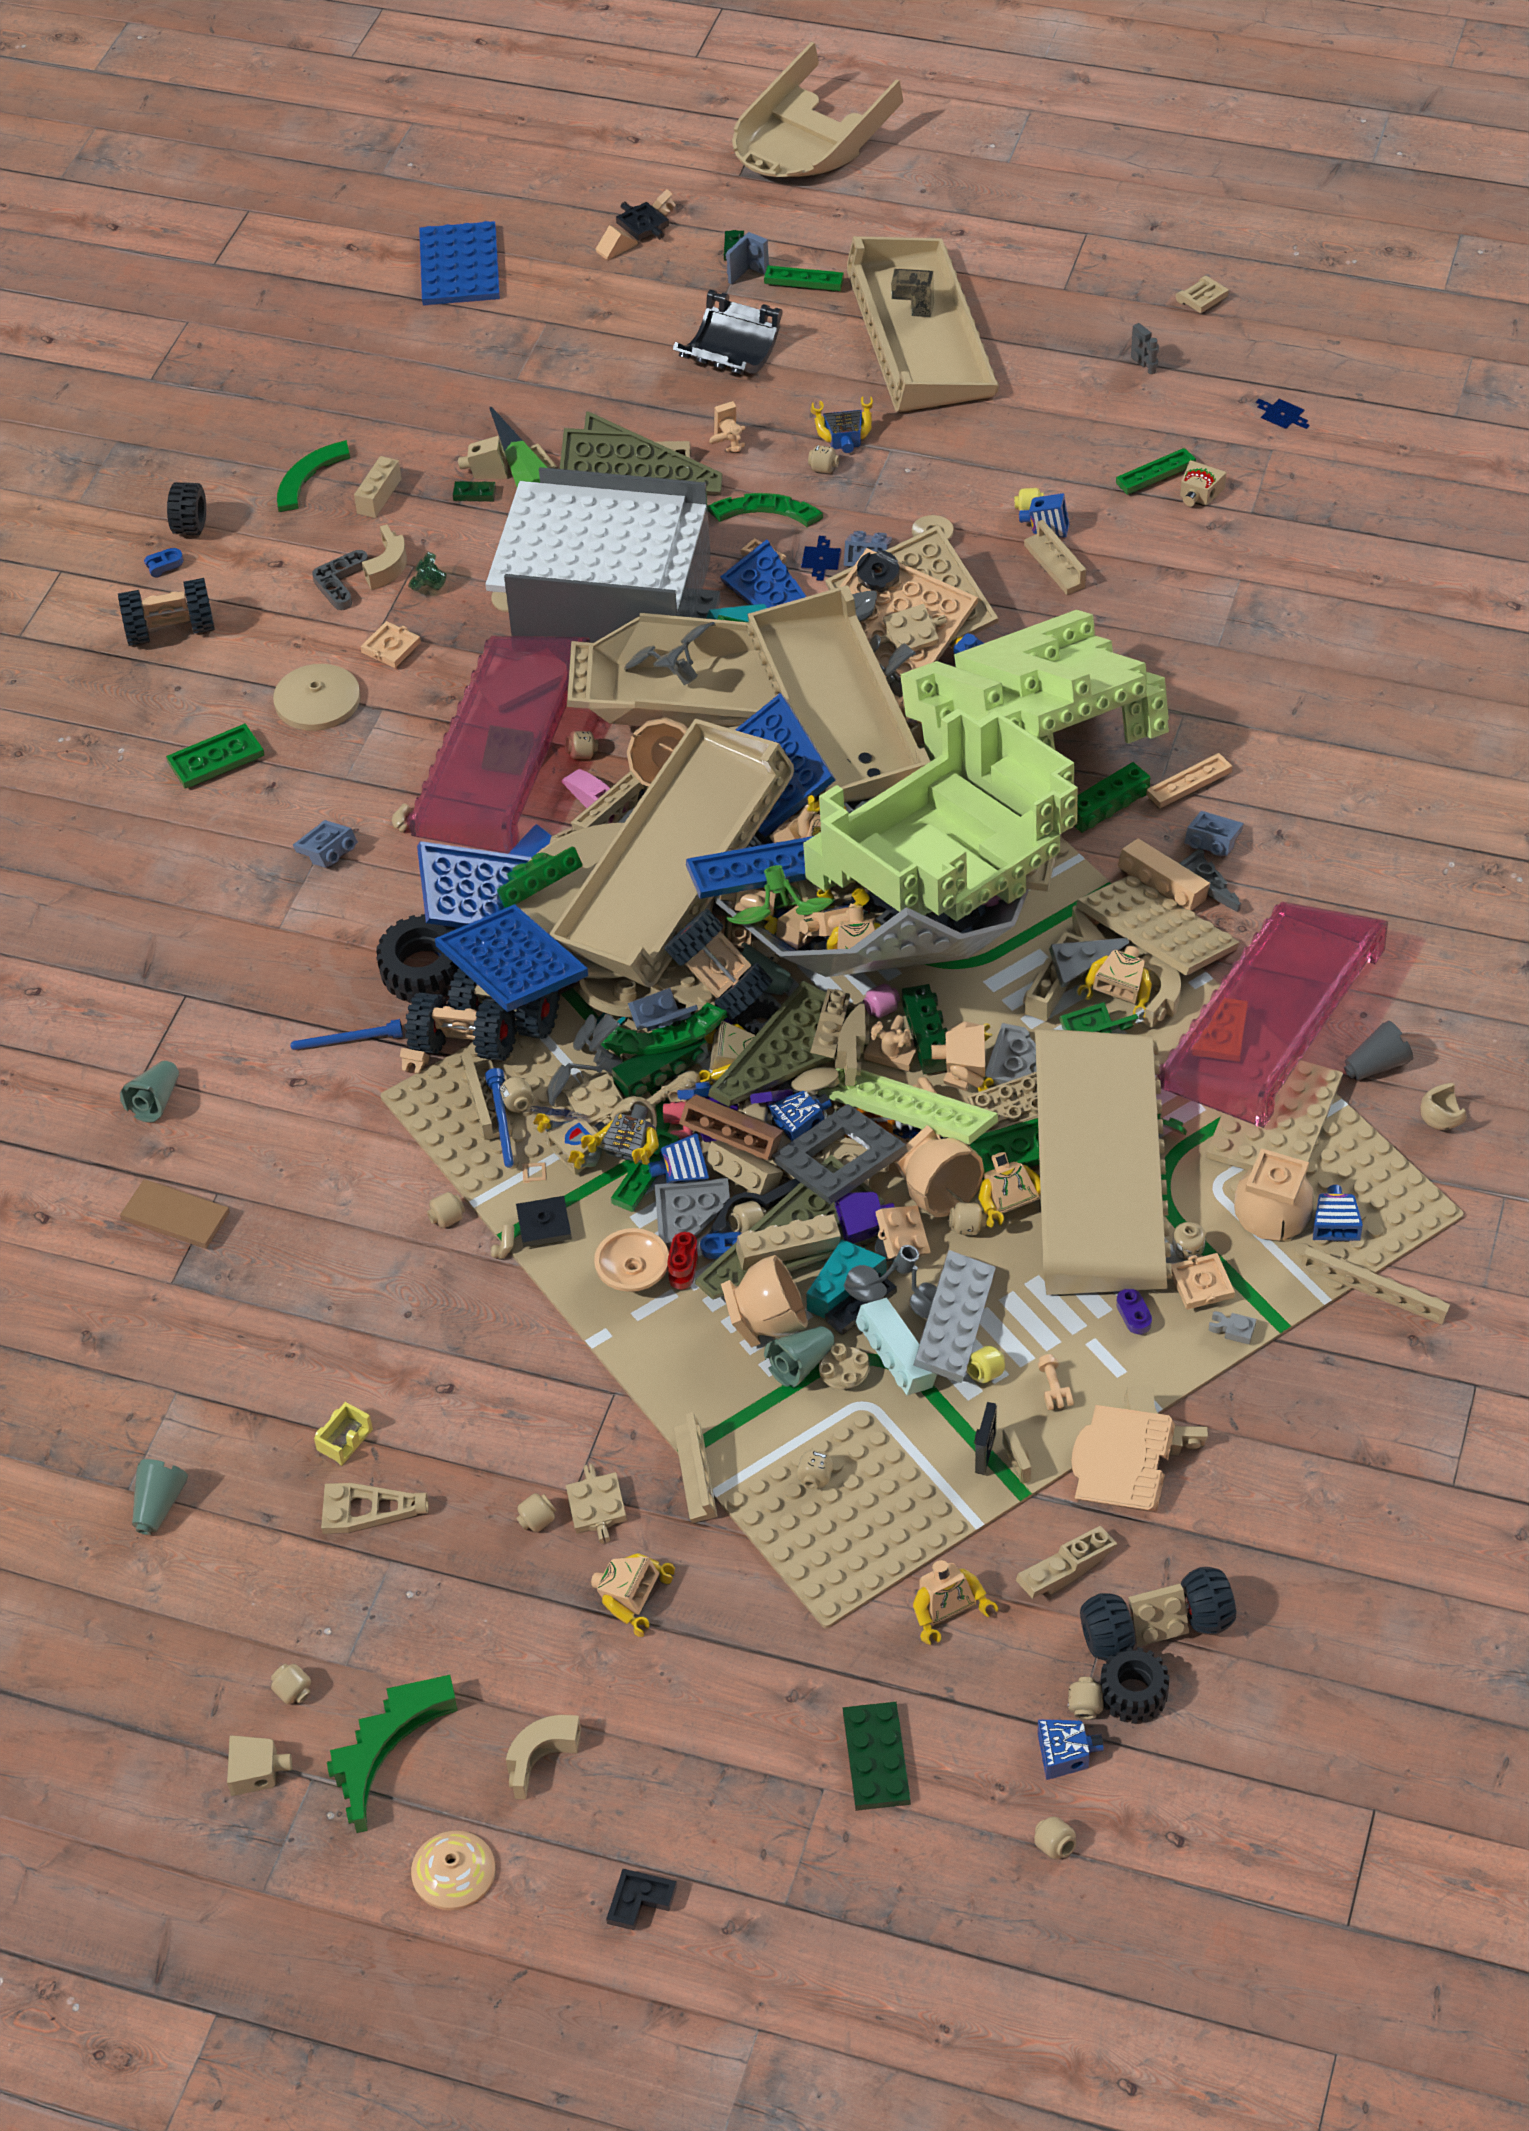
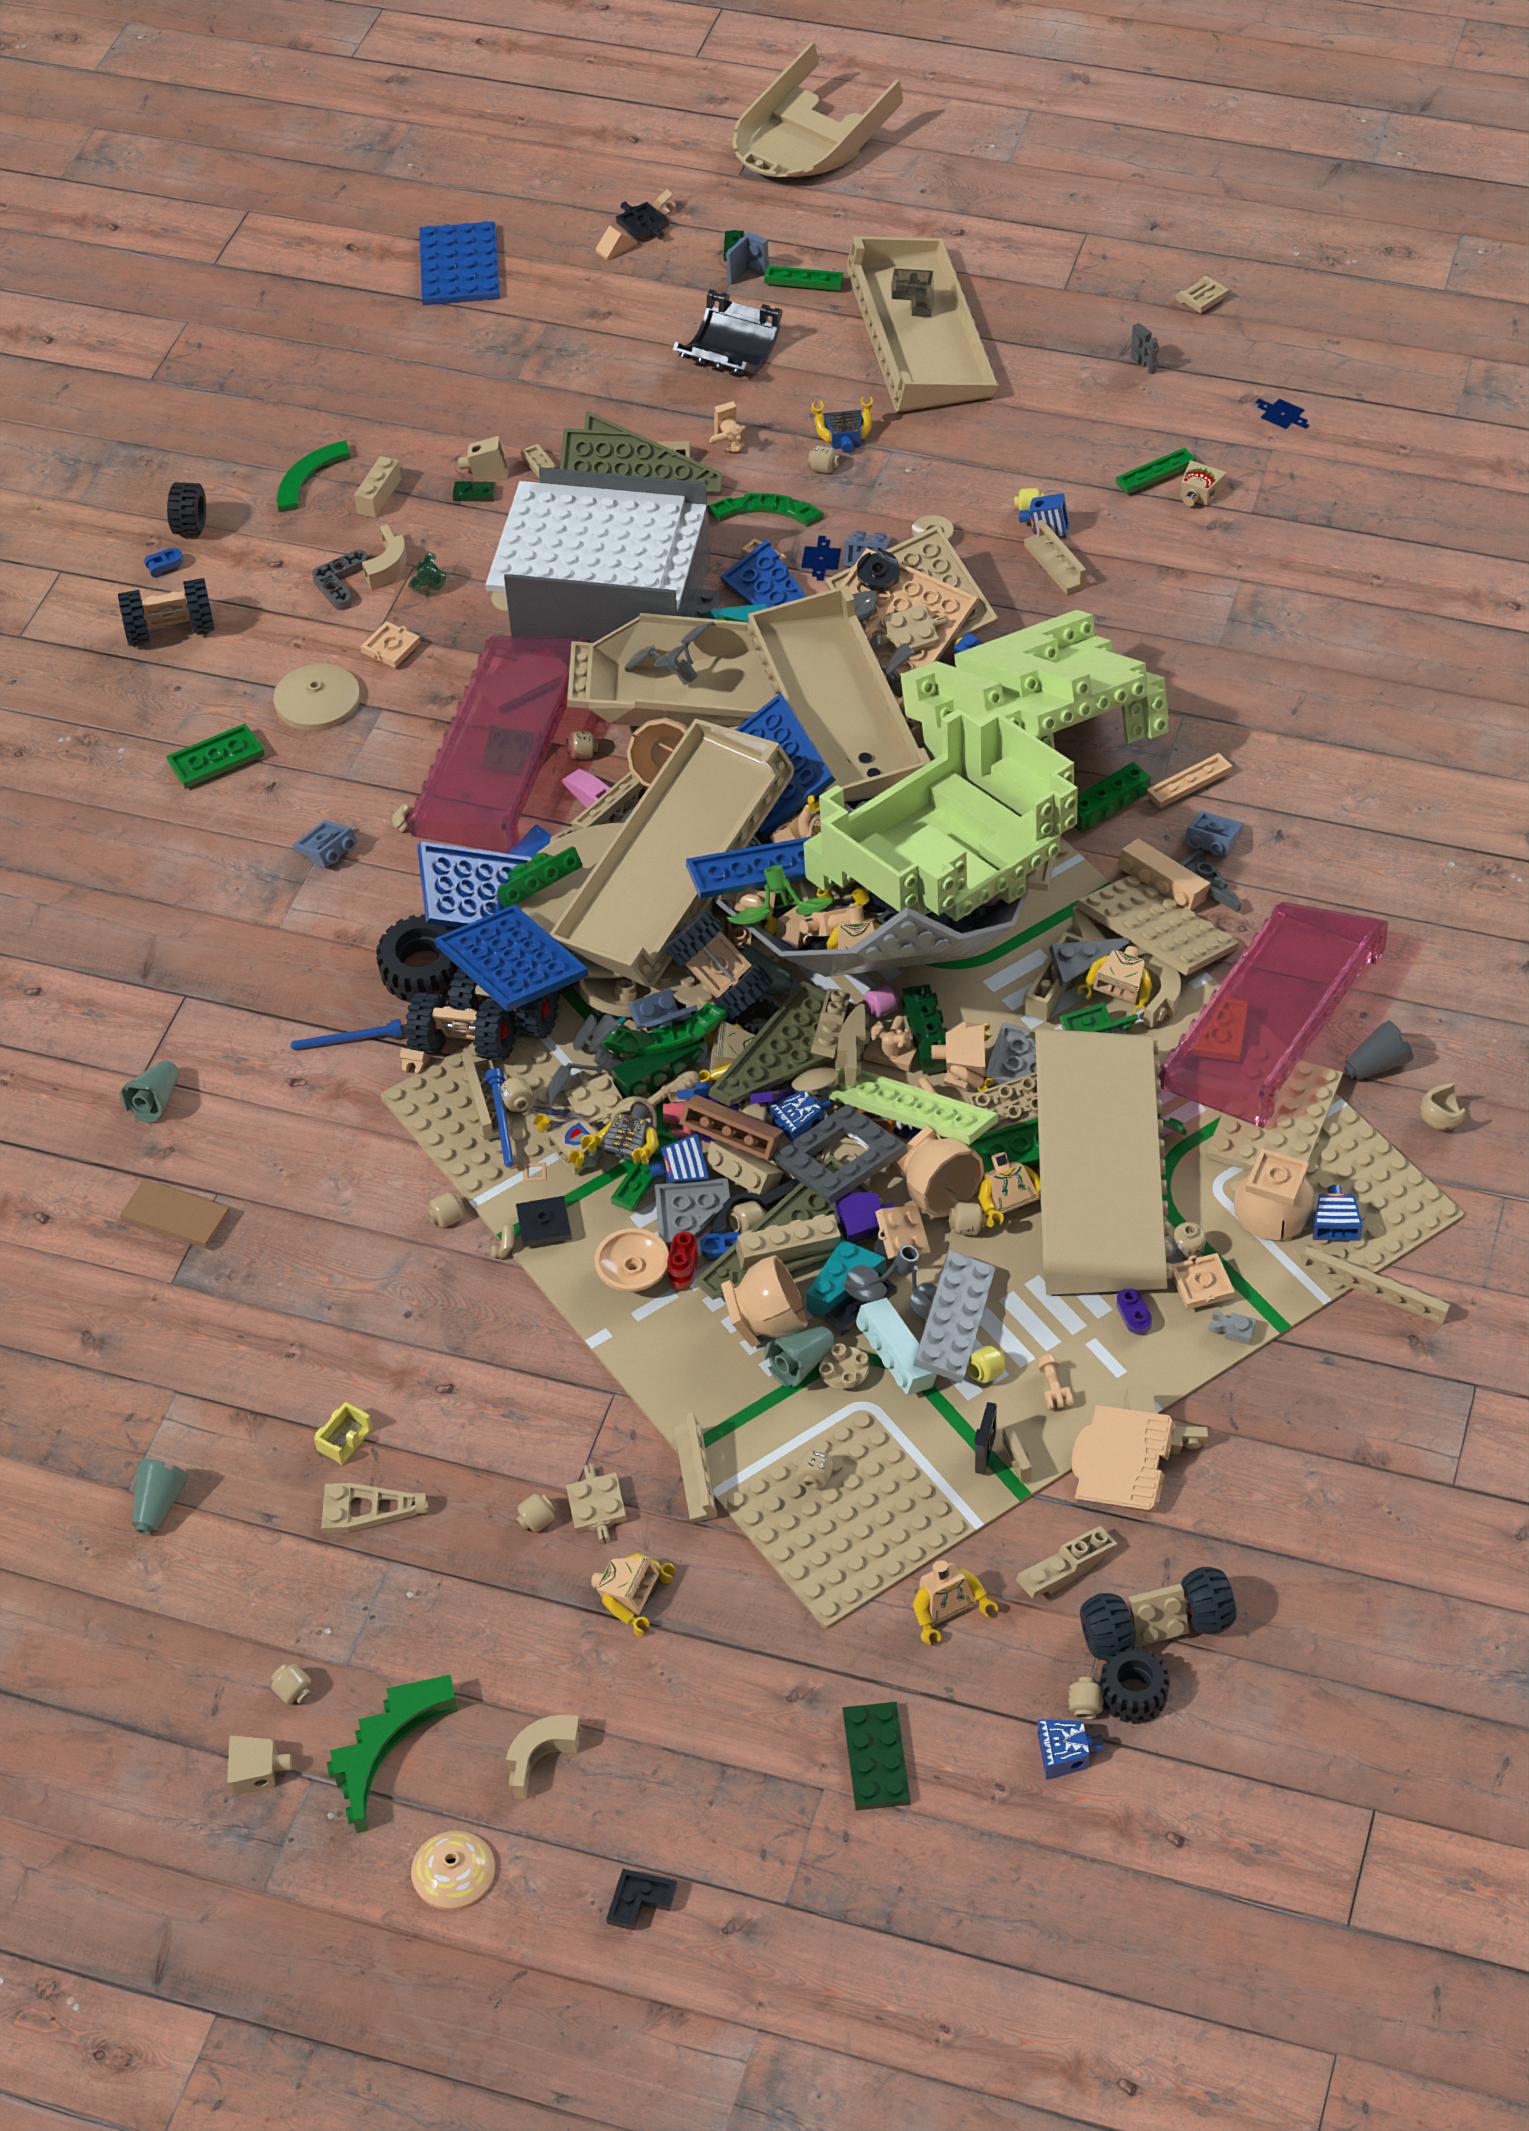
bright green plate [489,406,548,487] -> none
tan head [1034,1816,1076,1859] -> none

